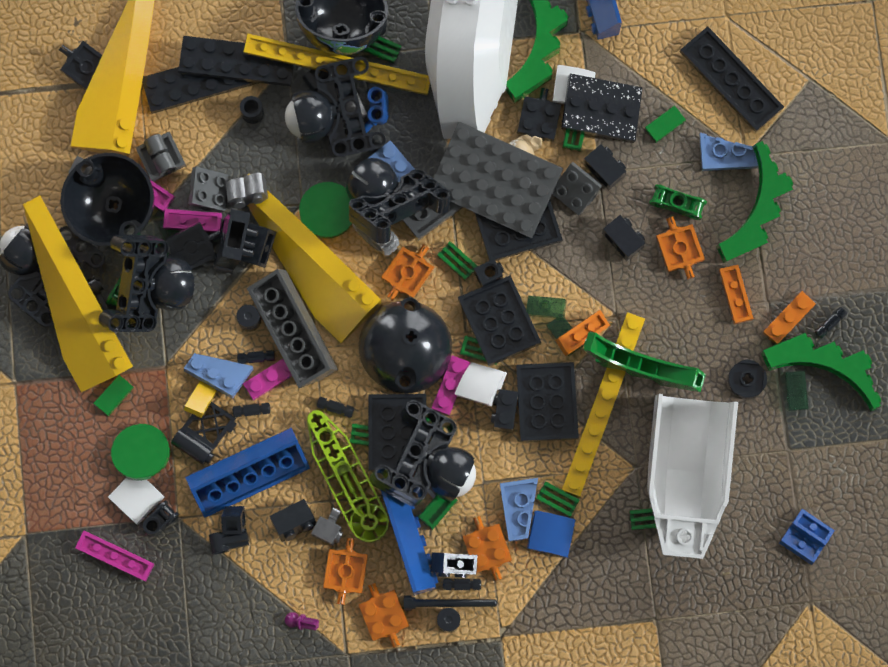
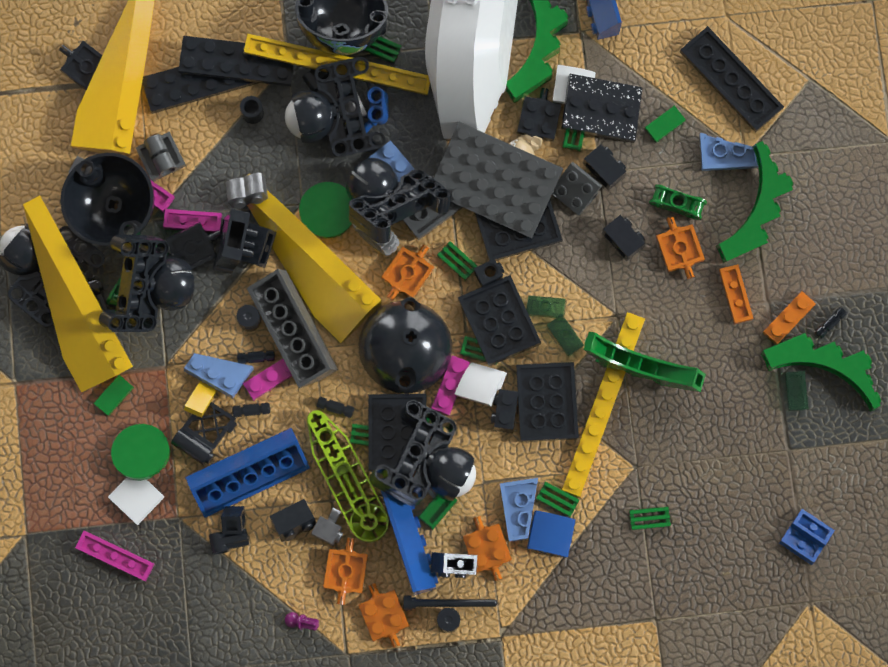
black piece [143,500,180,537] -> none
dark grey plate [189,167,229,212] -> none
black axle [443,578,481,590] -> none
orange plate [555,310,610,356] -> none
white windscreen [647,394,738,559] -> none
black plate [728,360,767,399] -> none

